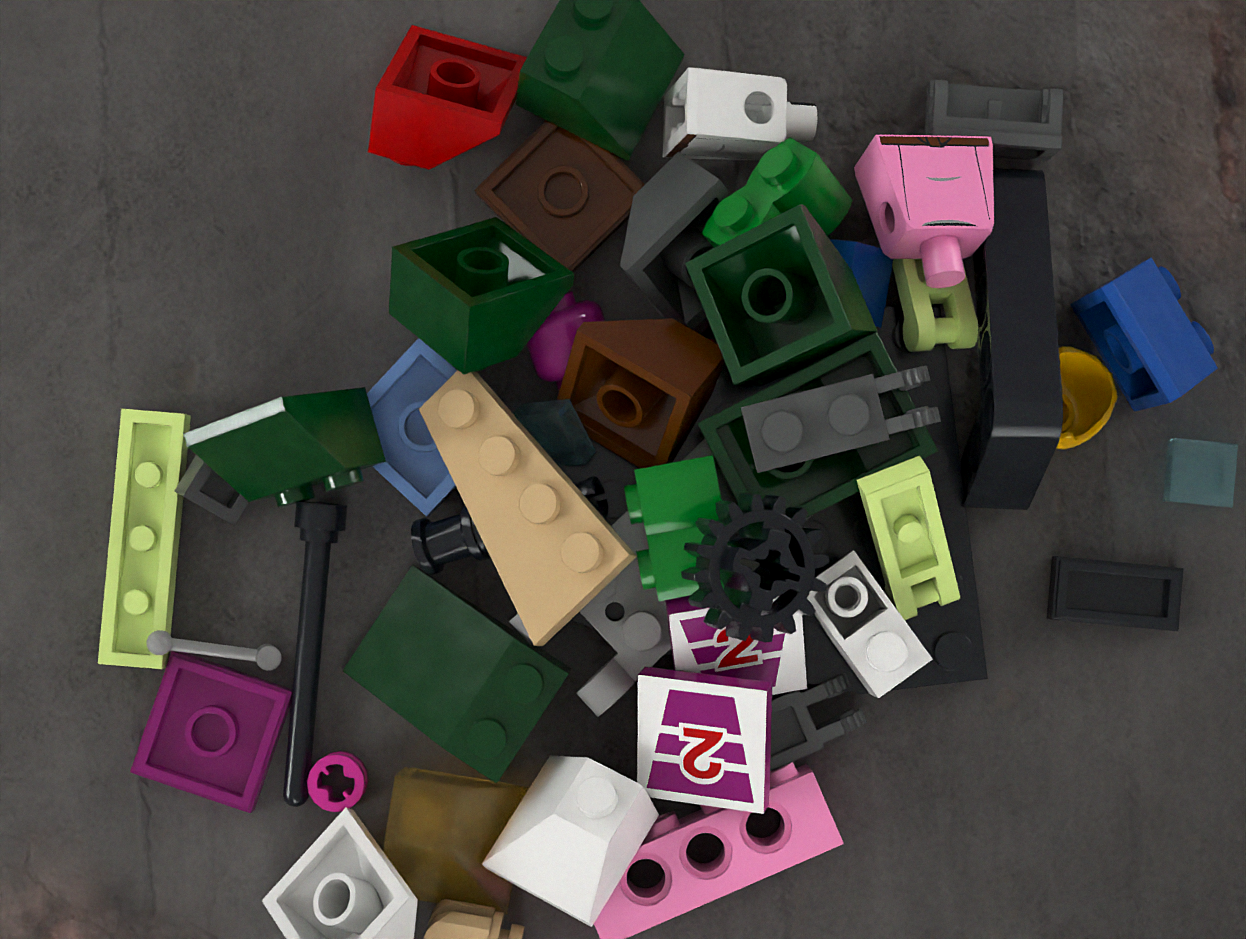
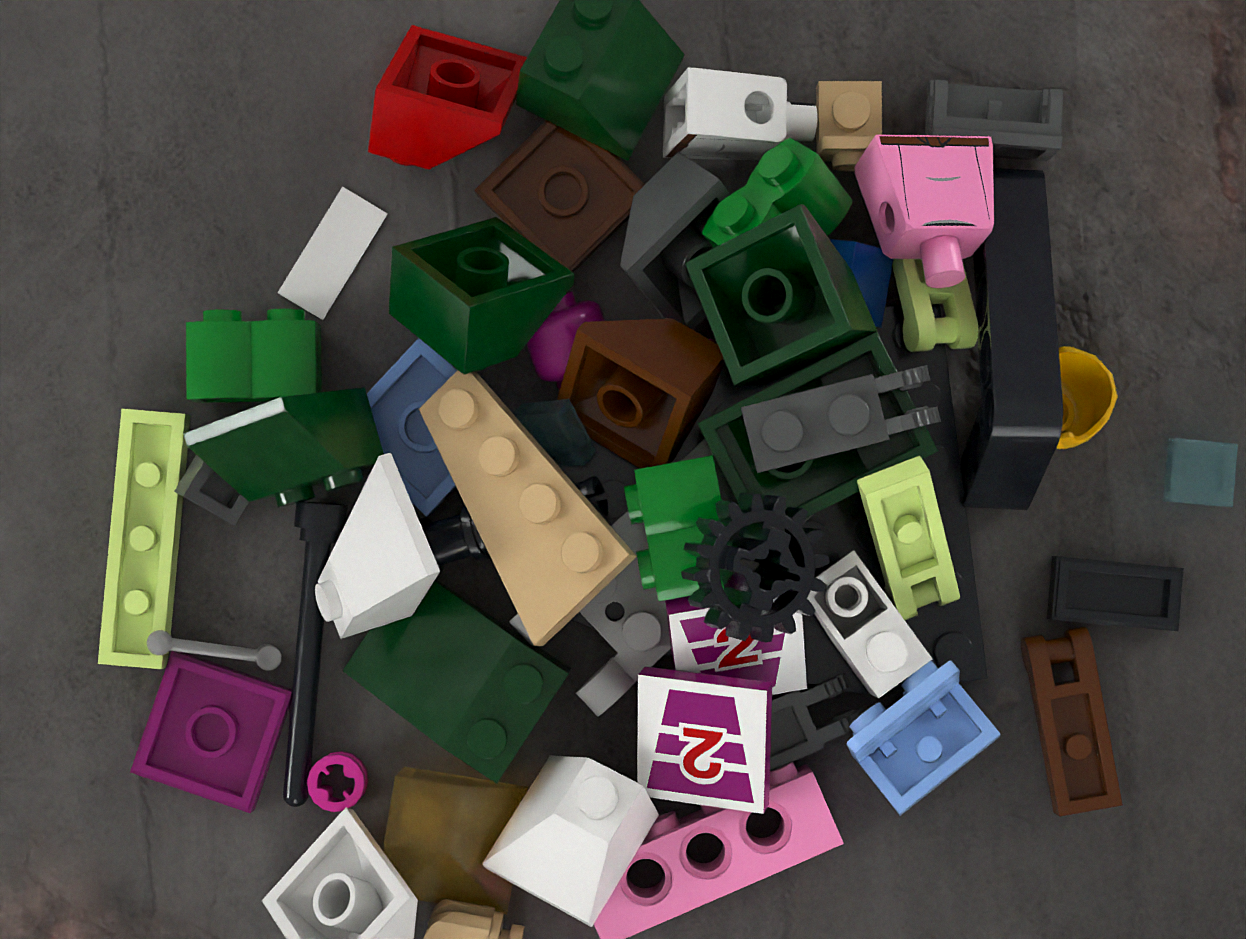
blue slope [1070,257,1218,412] -> none
none -> green brick [186,309,322,403]
none -> white sticker [278,187,388,320]
none -> white slope [315,453,440,639]
none -> tan bracket [816,81,882,171]
none -> light blue bracket [846,660,1001,816]
none -> reddish brown plate [1021,627,1123,817]

